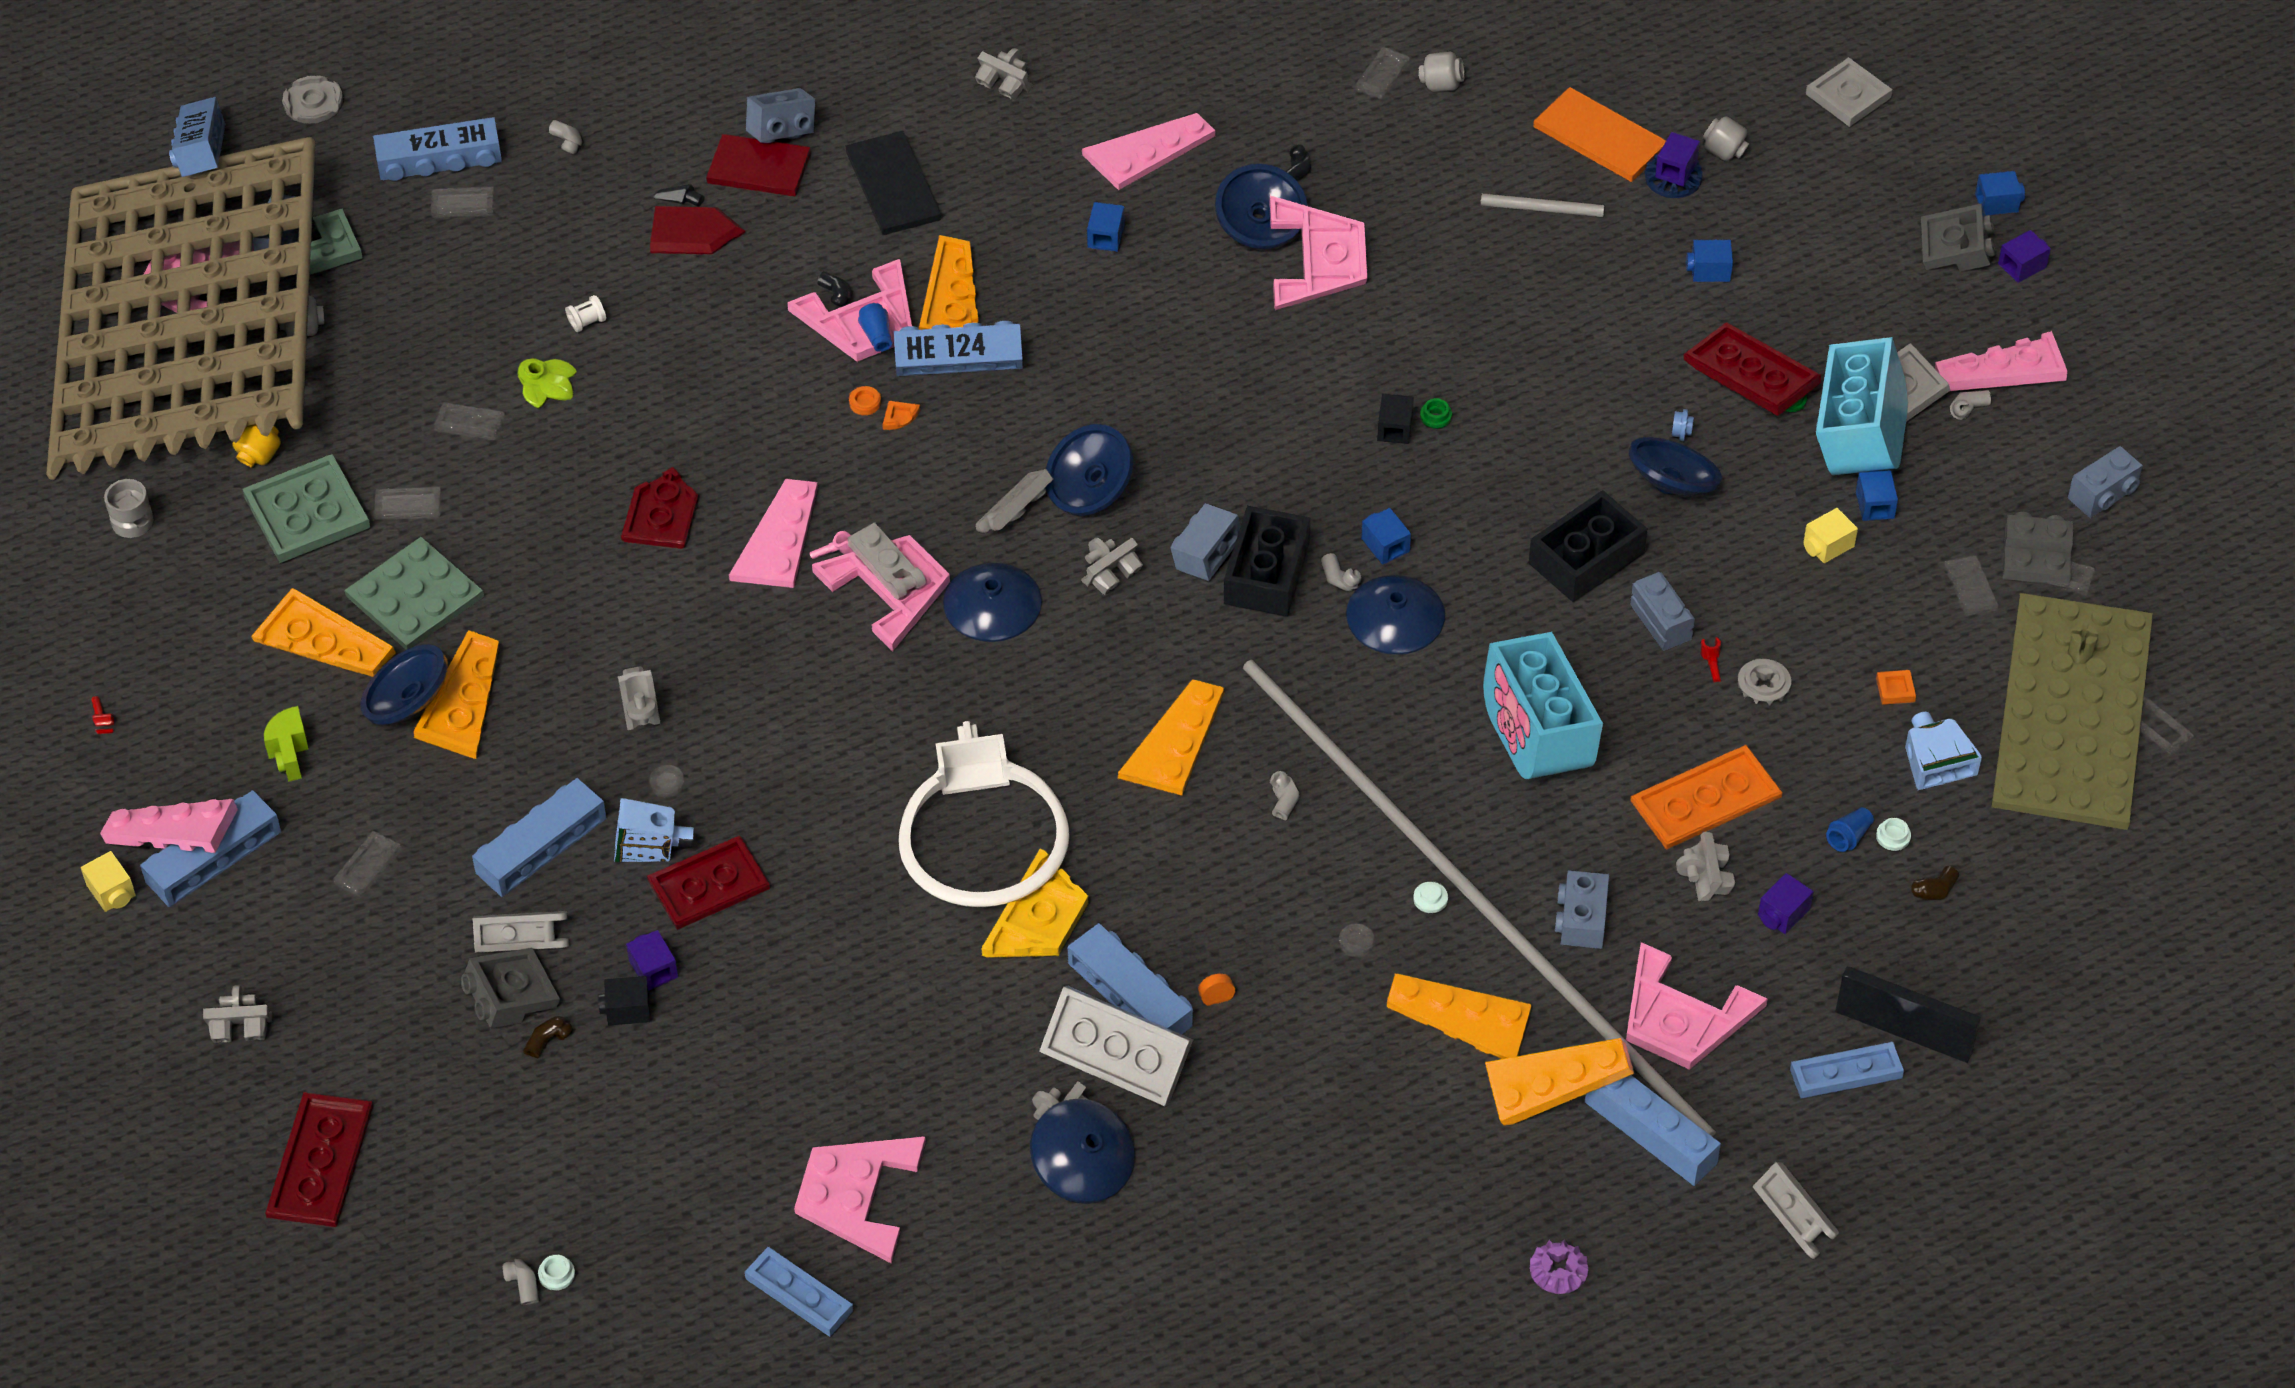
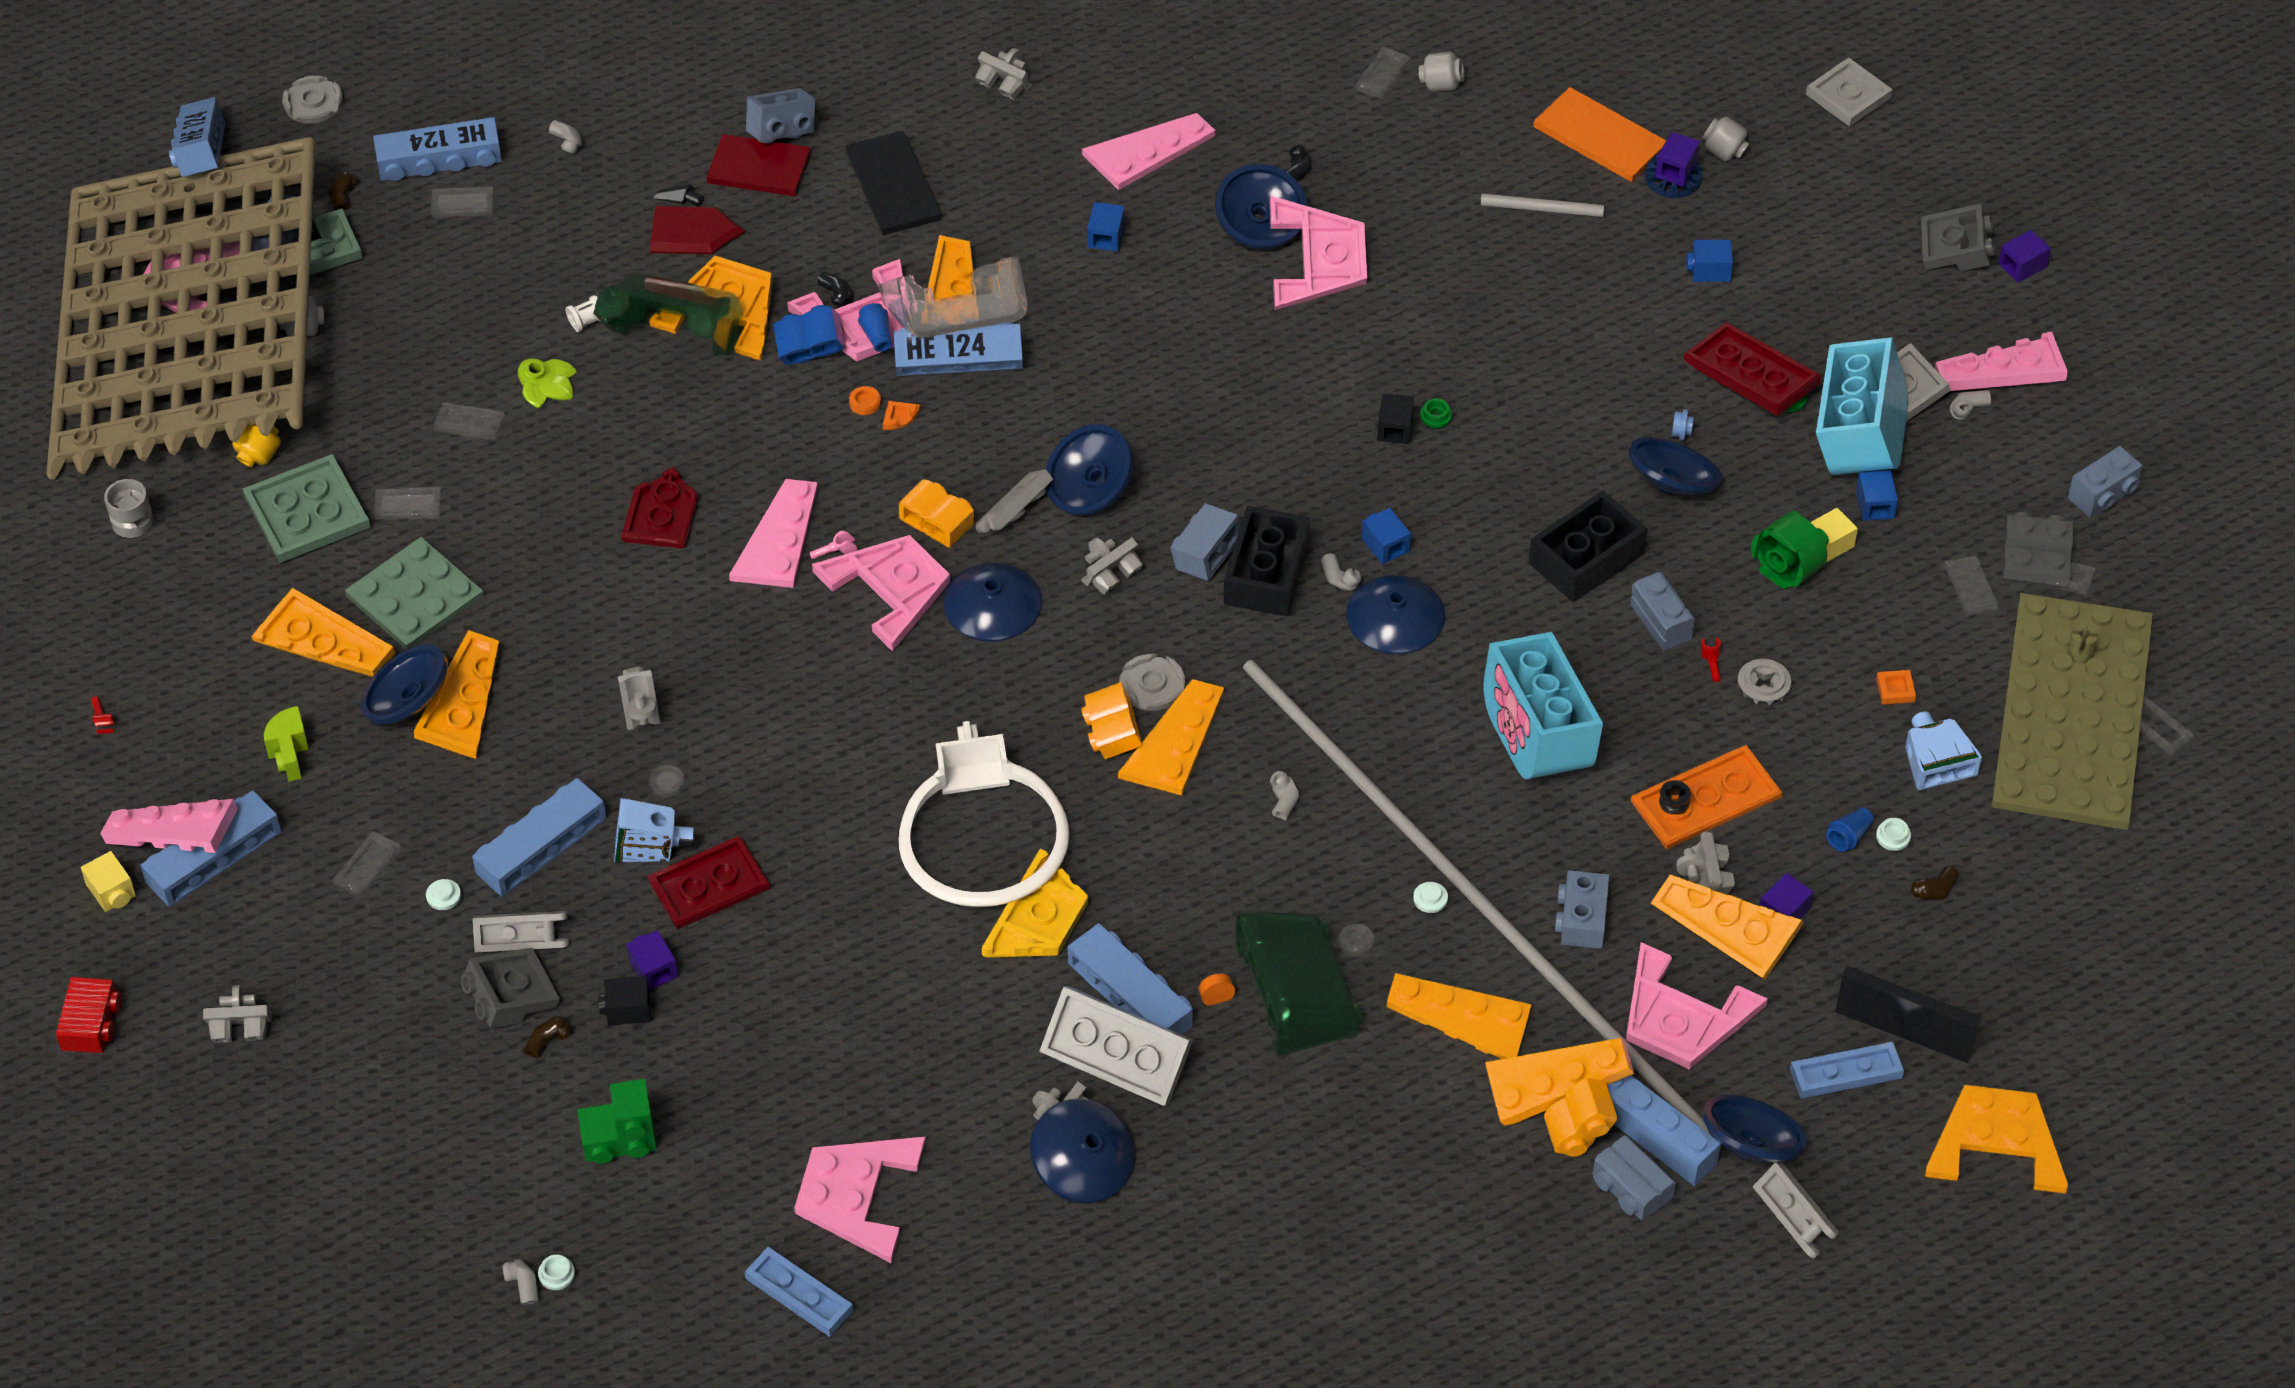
dark red tile [265,1092,373,1227] -> none
light grey plate [848,522,926,600] -> none
medium lavender gear [1530,1239,1588,1294] -> none
blue brick [1975,171,2025,215] -> none
none -> red brick [56,977,122,1053]
none -> dark brown arm [329,171,358,211]
none -> light aqua plate [426,879,461,910]
none -> green brick [577,1079,656,1164]
none -> clear green windscreen [593,273,742,356]
none -> light orange wing [649,256,773,361]
none -> blue brick [773,305,845,365]
none -> clear windscreen [879,256,1027,338]
none -> light orange brick [899,479,974,548]
none -> light orange brick [1081,682,1143,759]
none -> light grey tile [1119,654,1185,711]
none -> clear green windscreen [1235,911,1362,1056]
none -> light orange brick [1544,1078,1617,1157]
none -> sand blue brick [1593,1135,1676,1221]
none -> light orange wing [1651,875,1804,980]
none -> black bush [1659,780,1691,815]
none -> dark blue dish [1702,1095,1807,1163]
none -> green brick [1751,511,1829,589]
none -> light orange wing [1925,1085,2068,1193]

